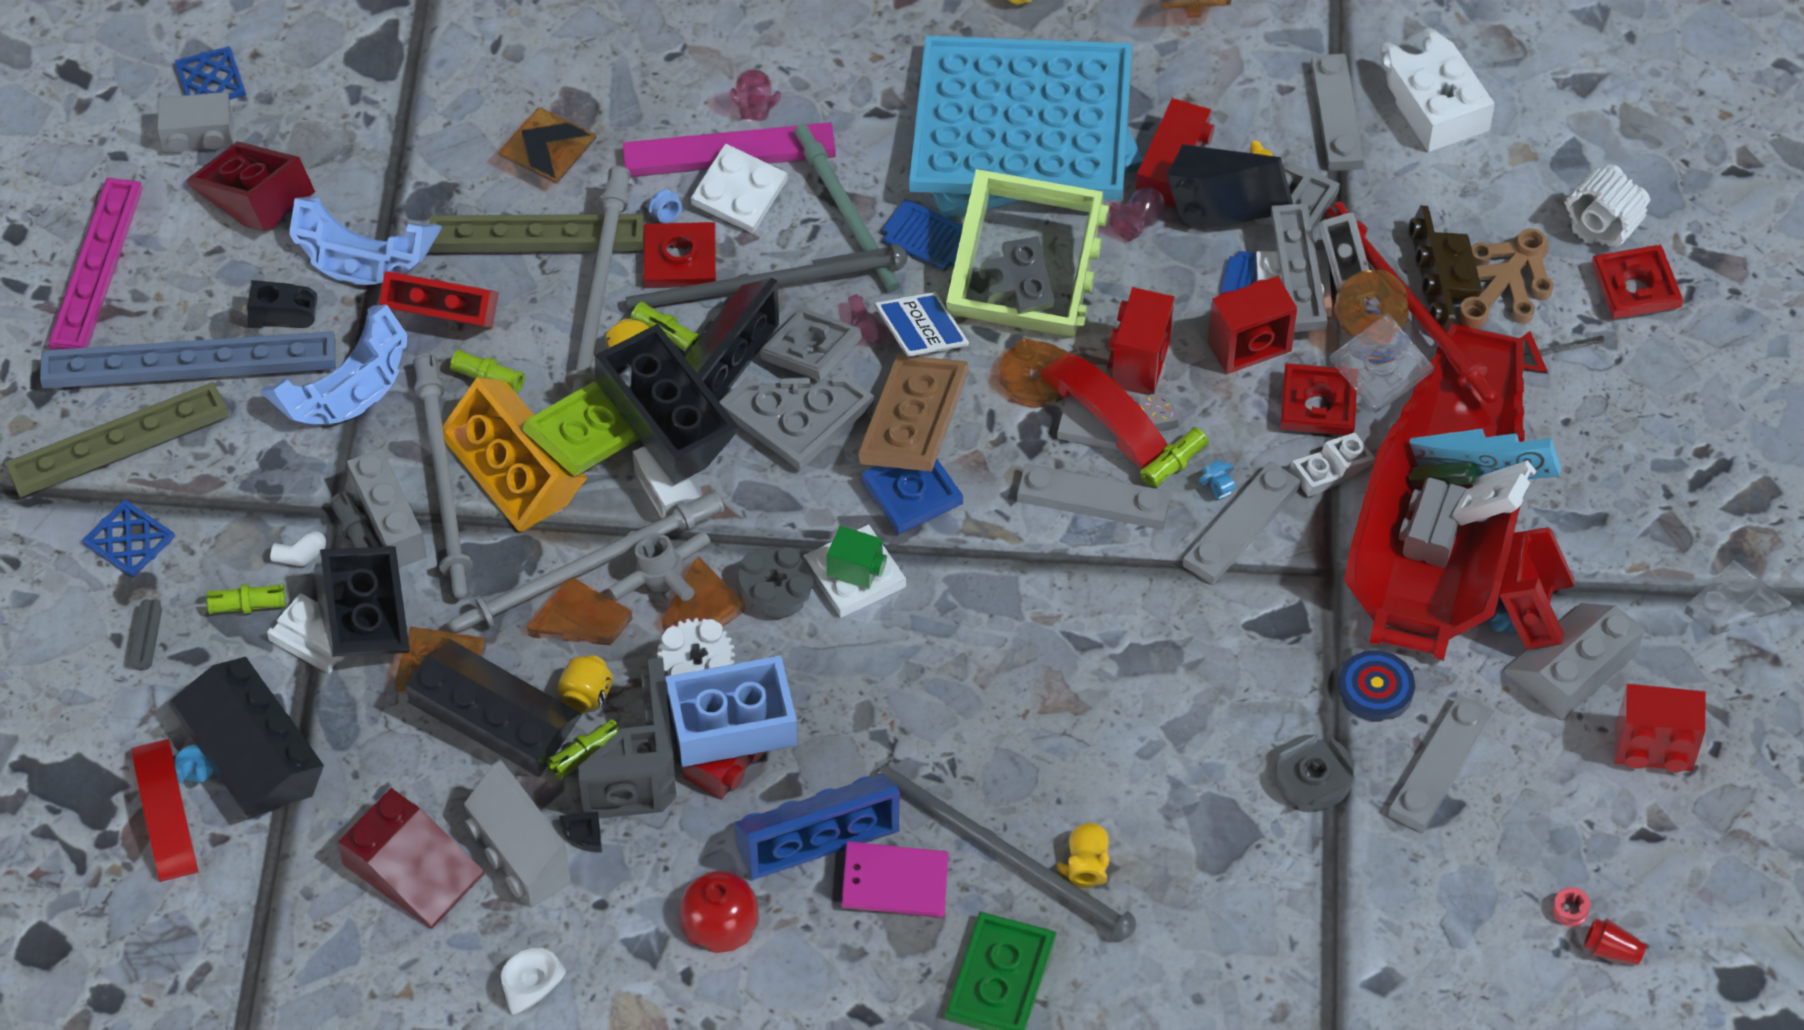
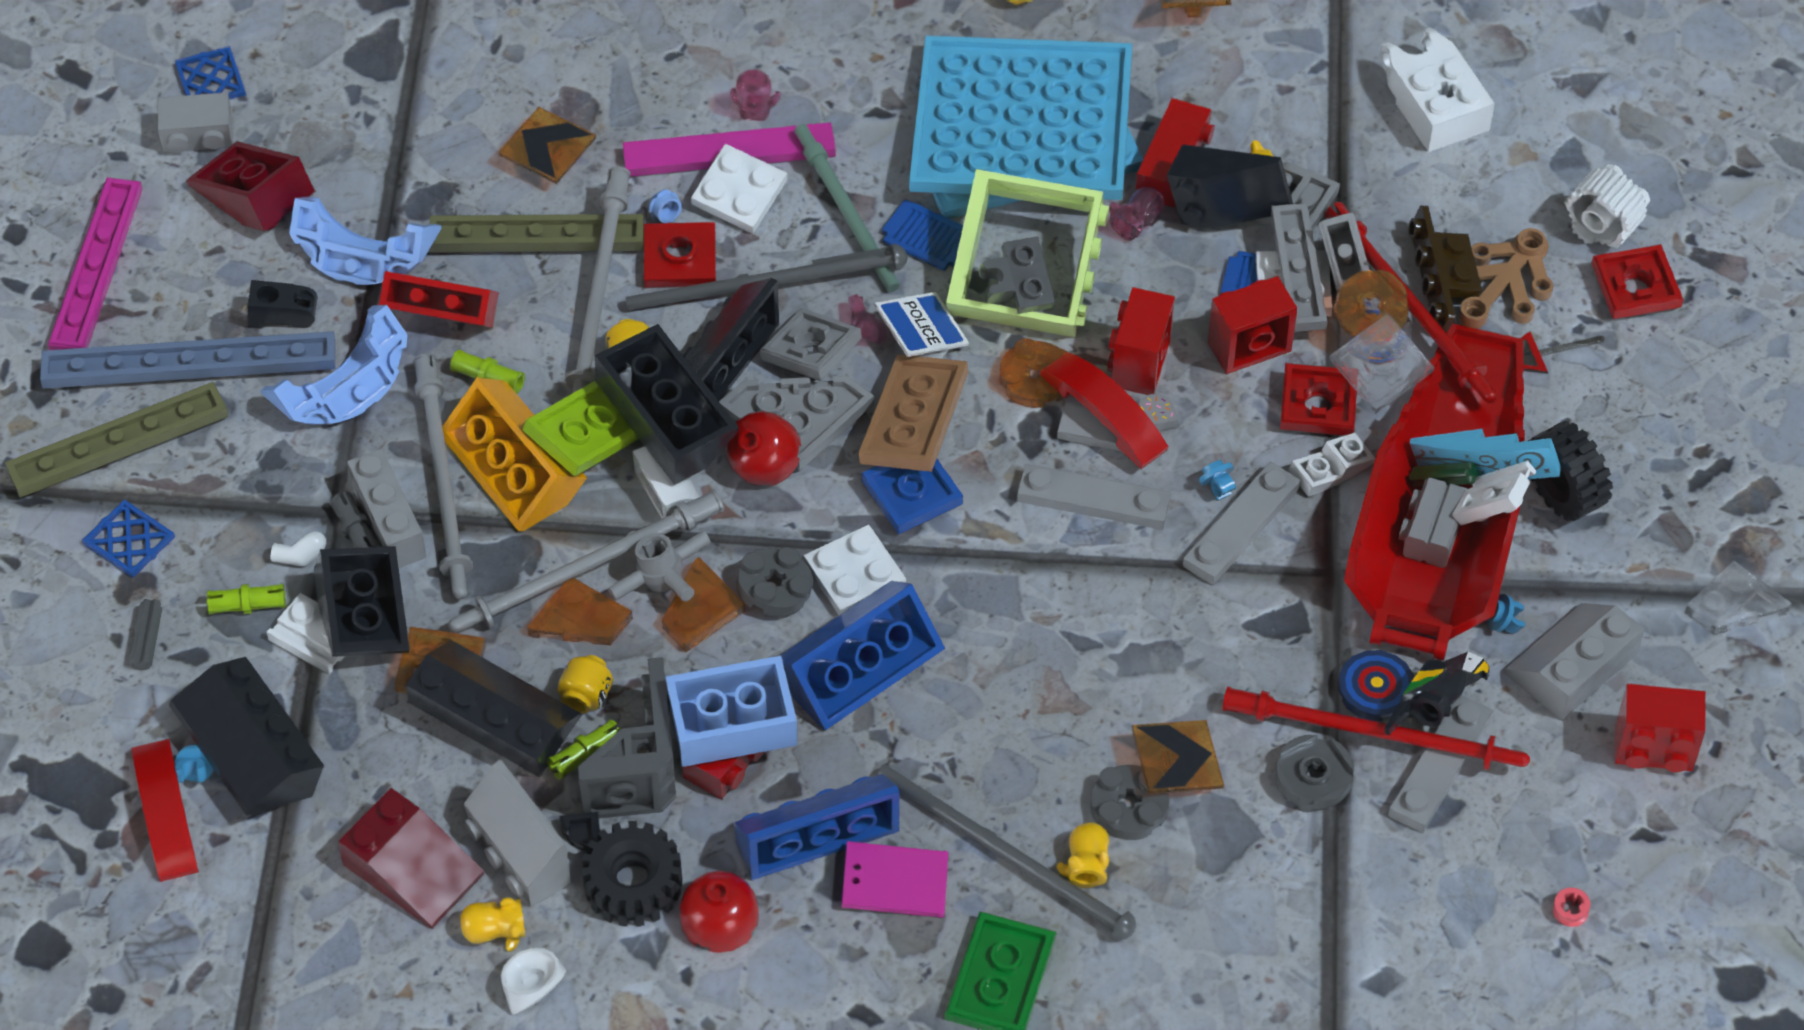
lime pin [631,302,701,352] -> none
white brick [657,618,735,682] -> none
green brick [826,526,887,589] -> none
lime pin [1140,427,1209,489] -> none
light grey plate [1310,54,1364,171] -> none
red panel [1499,527,1575,650] -> none
red cone [1583,918,1647,966] -> none
none -> yellow animal [460,897,525,952]
none -> black tyre [581,821,683,927]
none -> red cylinder [725,411,801,486]
none -> blue slope [780,580,946,730]
none -> dark grey plate [1090,765,1169,840]
none -> clear orange piece [1131,720,1224,794]
none -> red bar [1222,686,1530,770]
none -> black animal [1384,652,1490,735]
none -> black tyre [1528,421,1613,521]

